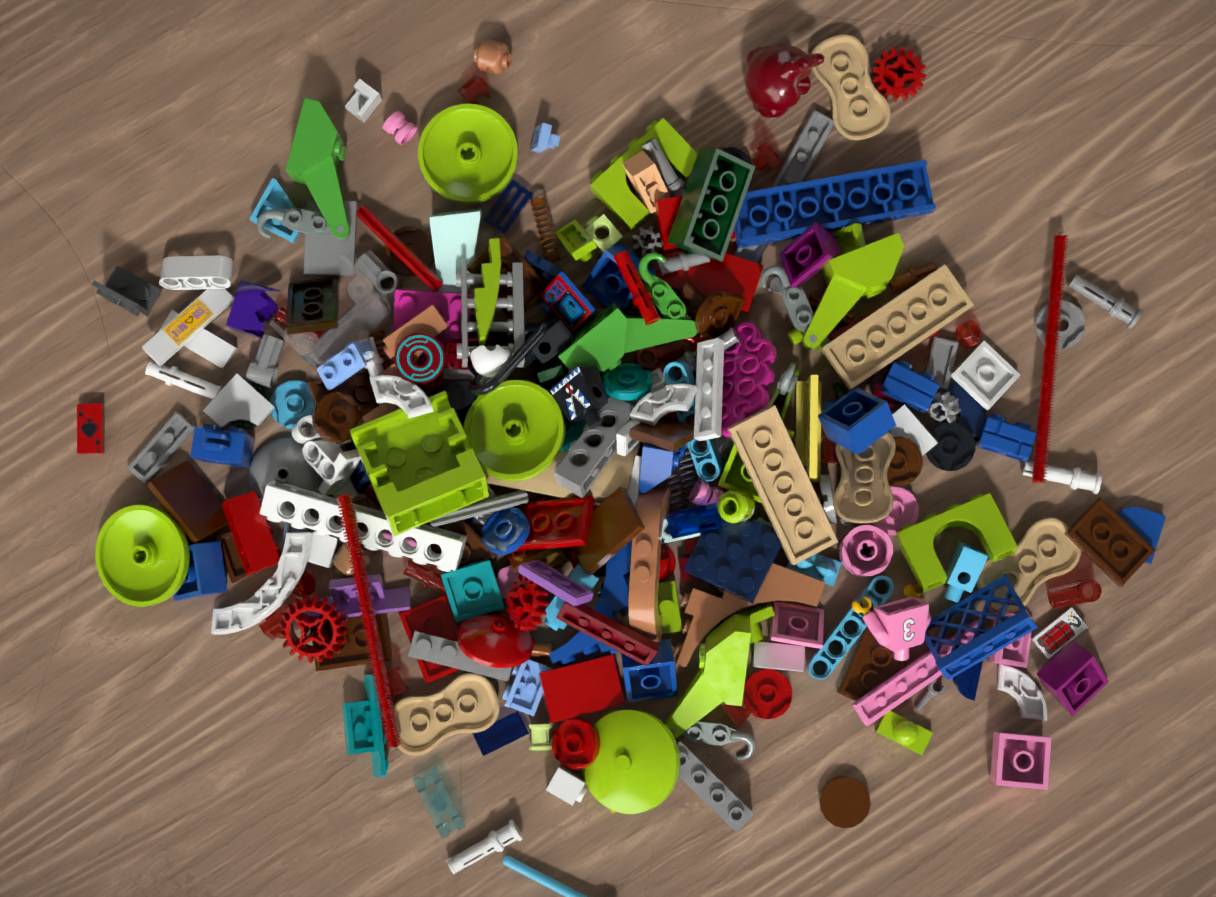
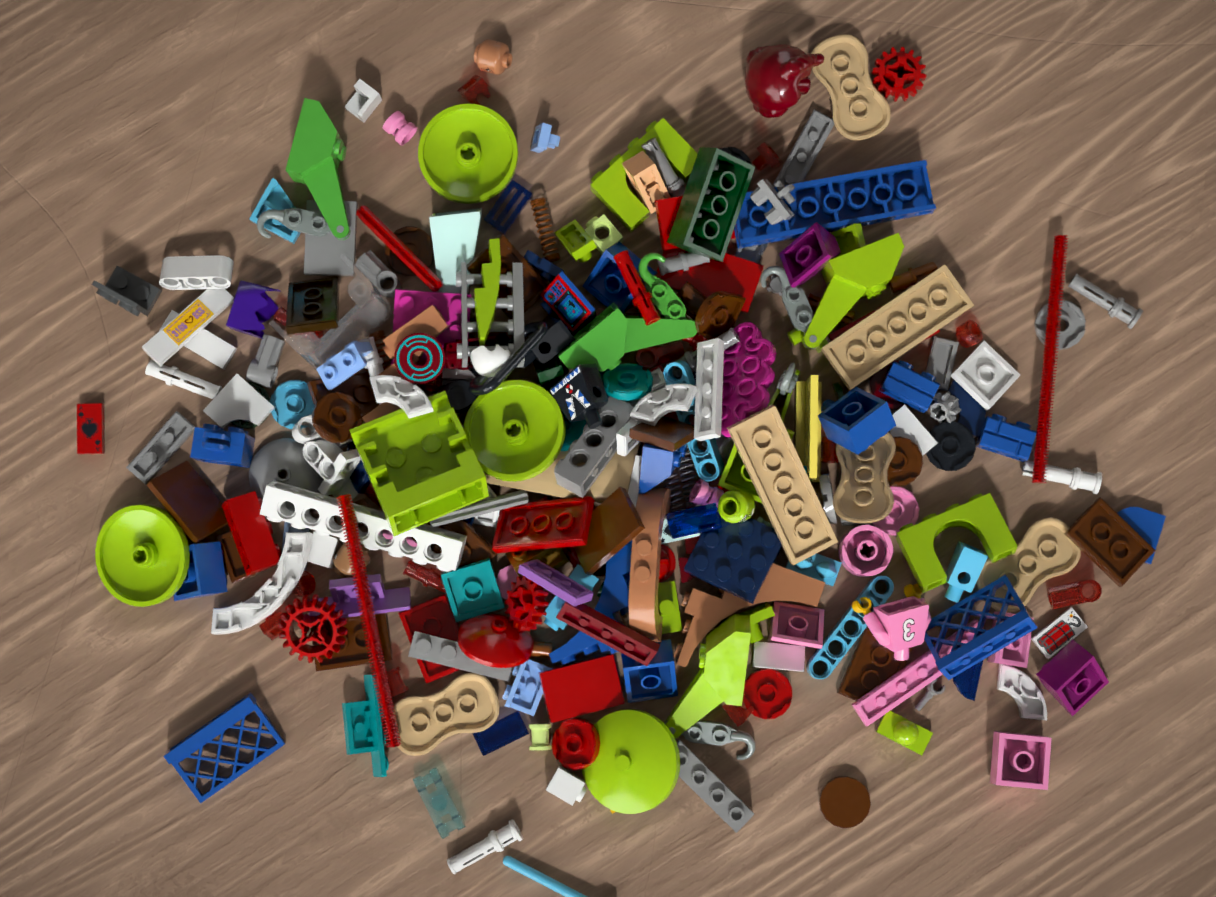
blue tile [481,507,530,555] -> none
light grey gear [632,226,662,258] -> none
none -> blue fence [163,692,285,803]
none -> light grey hips [750,179,795,225]

